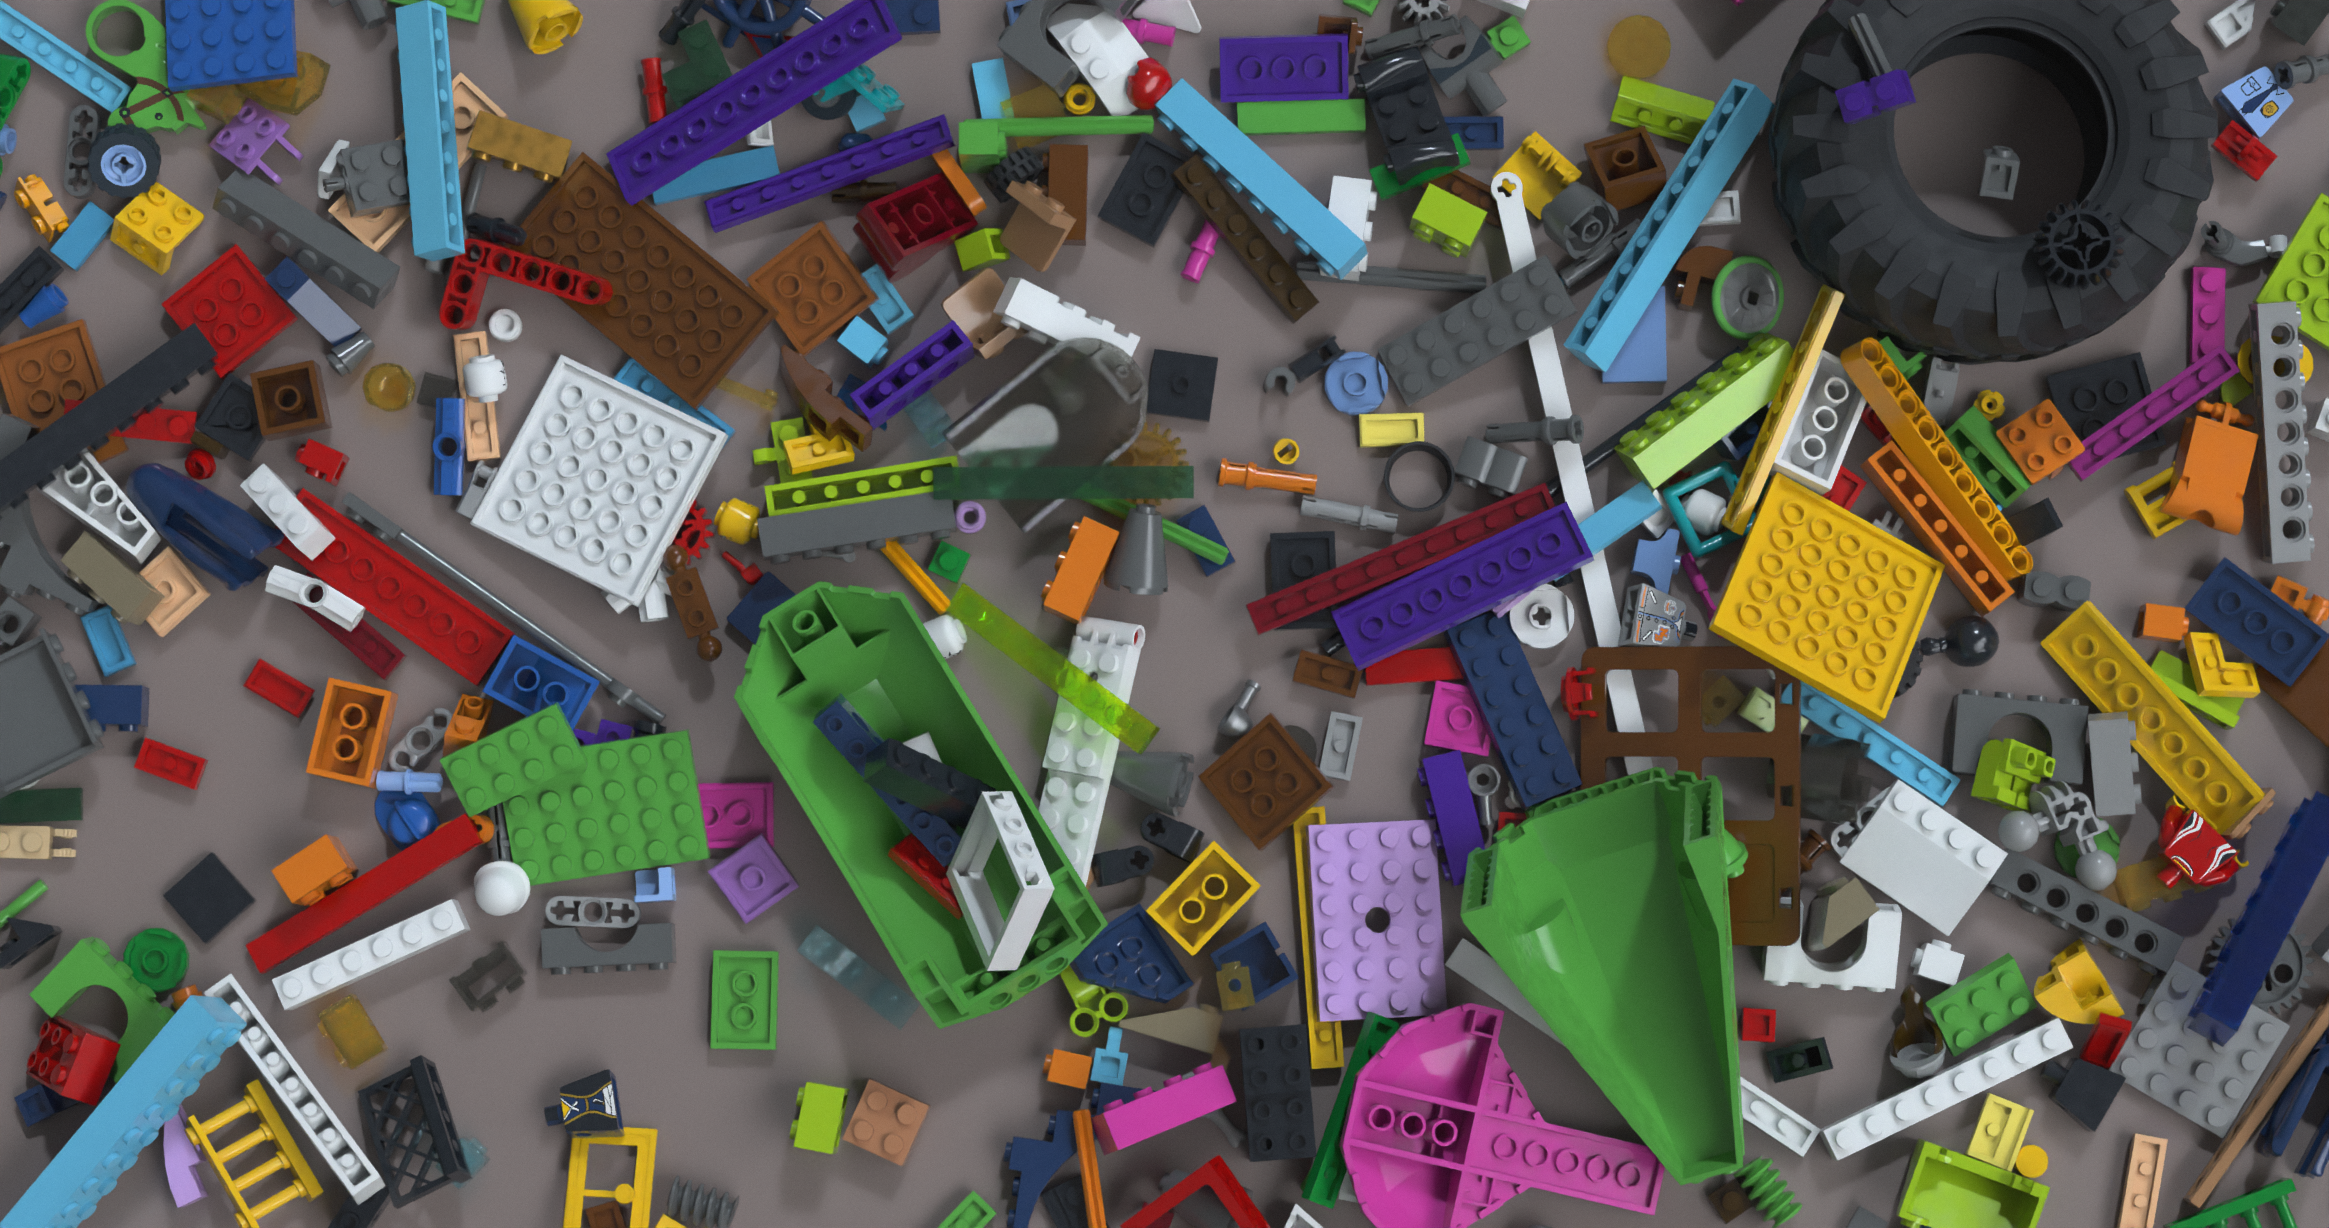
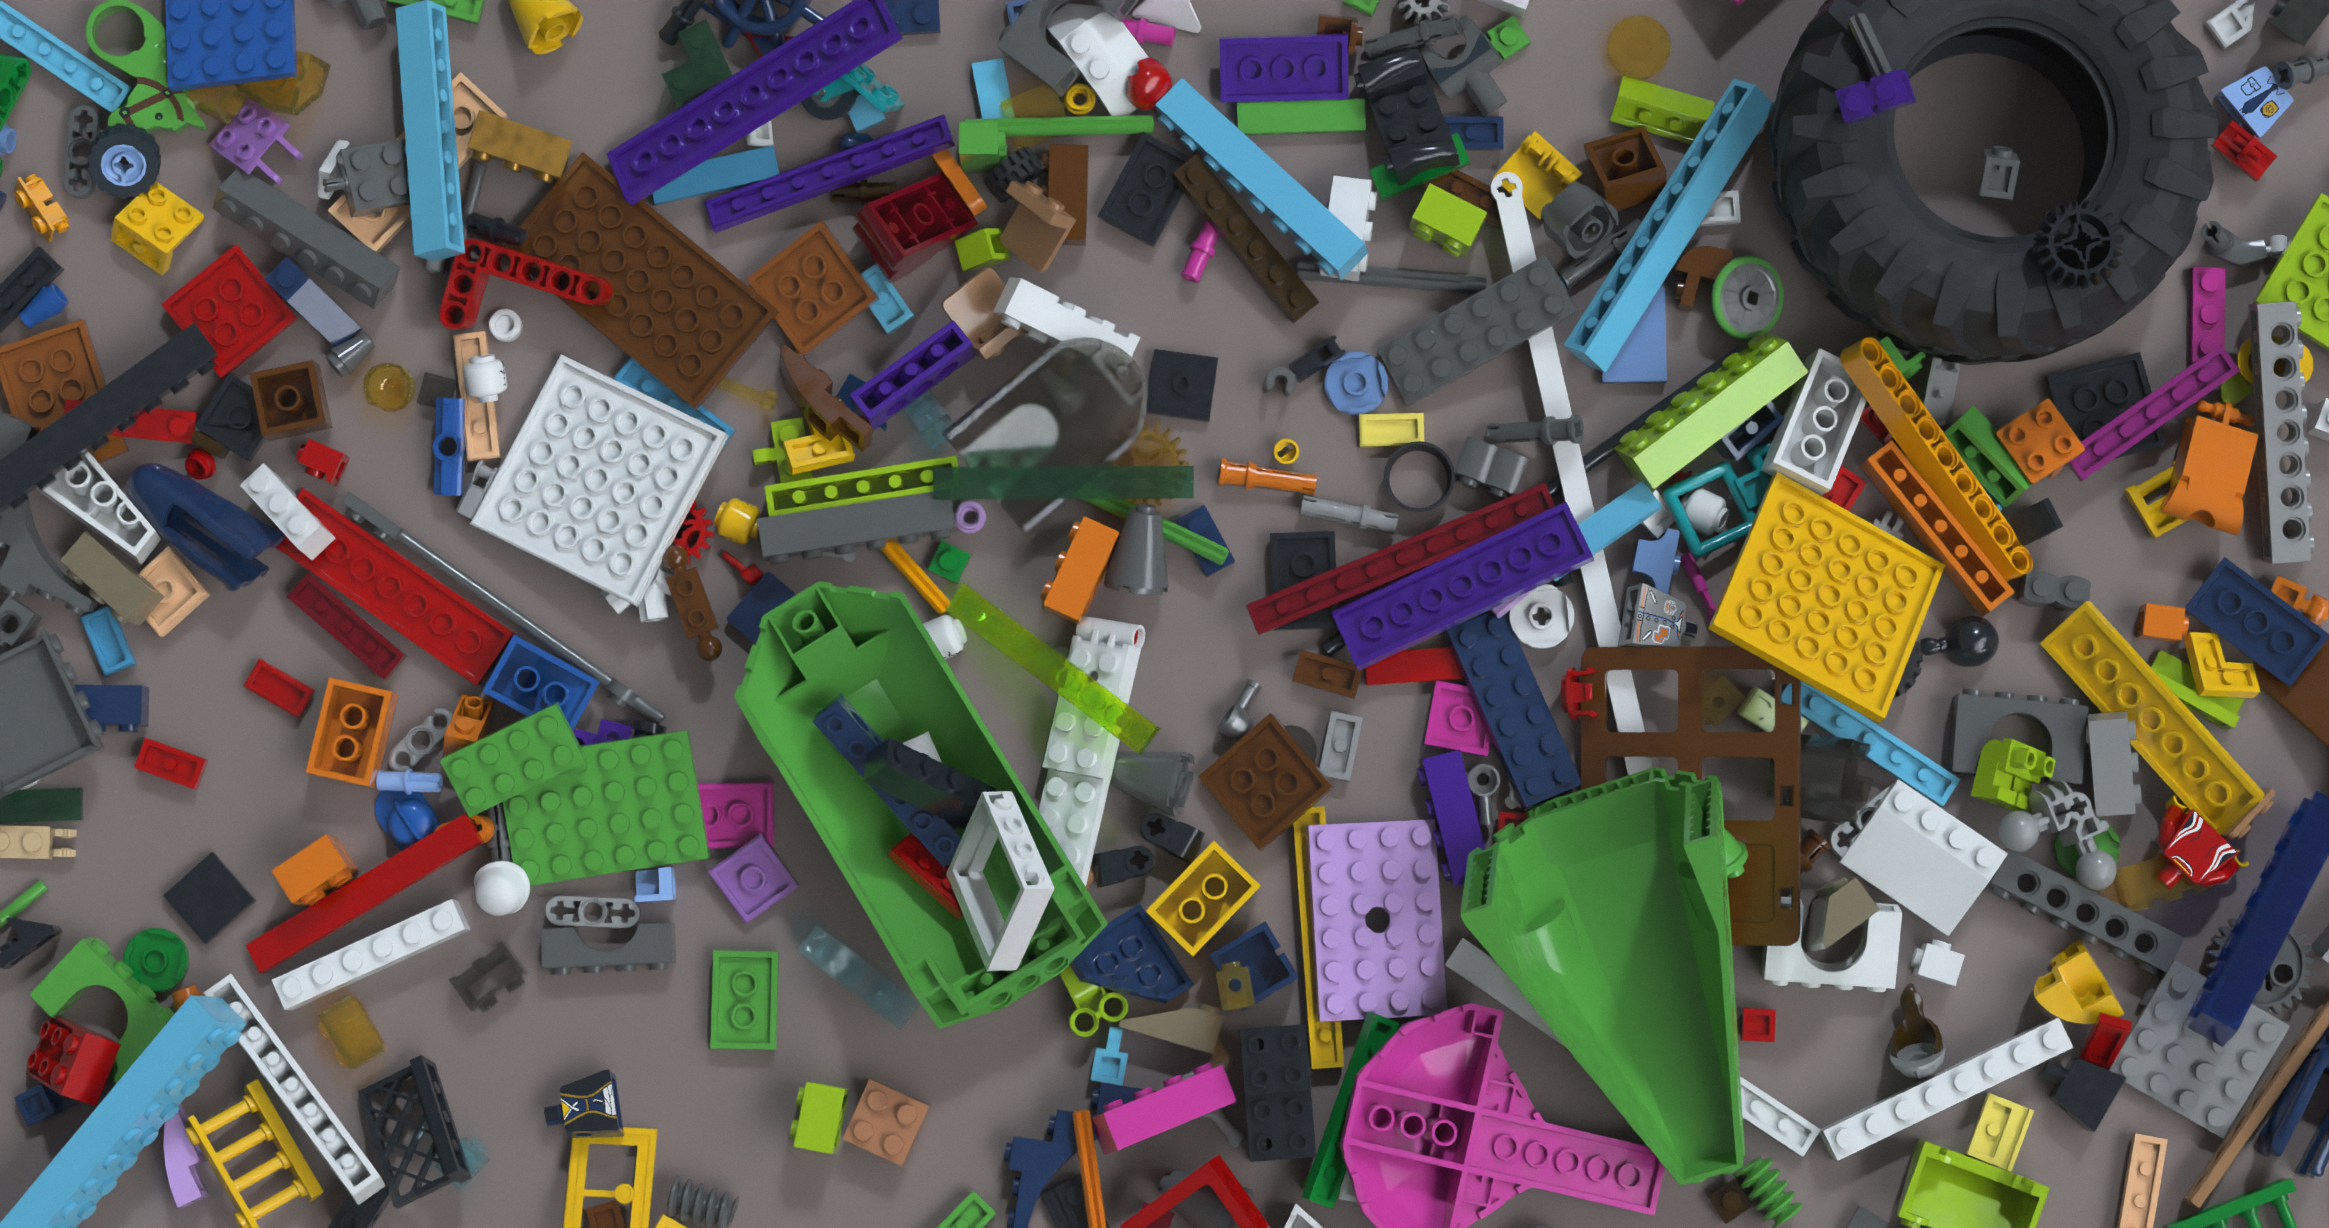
dark azure tile [50,201,114,271] -> none
white piece [265,565,366,632] -> none
red pin [641,57,668,124] -> none
medium azure brick [837,315,889,369] -> none
orange brick [1042,1049,1093,1089] -> none
yellow tile [1721,284,1845,535] -> none
black slope [1766,1037,1833,1083] -> none
bright green plate [1925,953,2037,1057] -> none
yellow plate [1973,390,2005,421] -> none
yellow tile [2014,1145,2048,1178] -> none

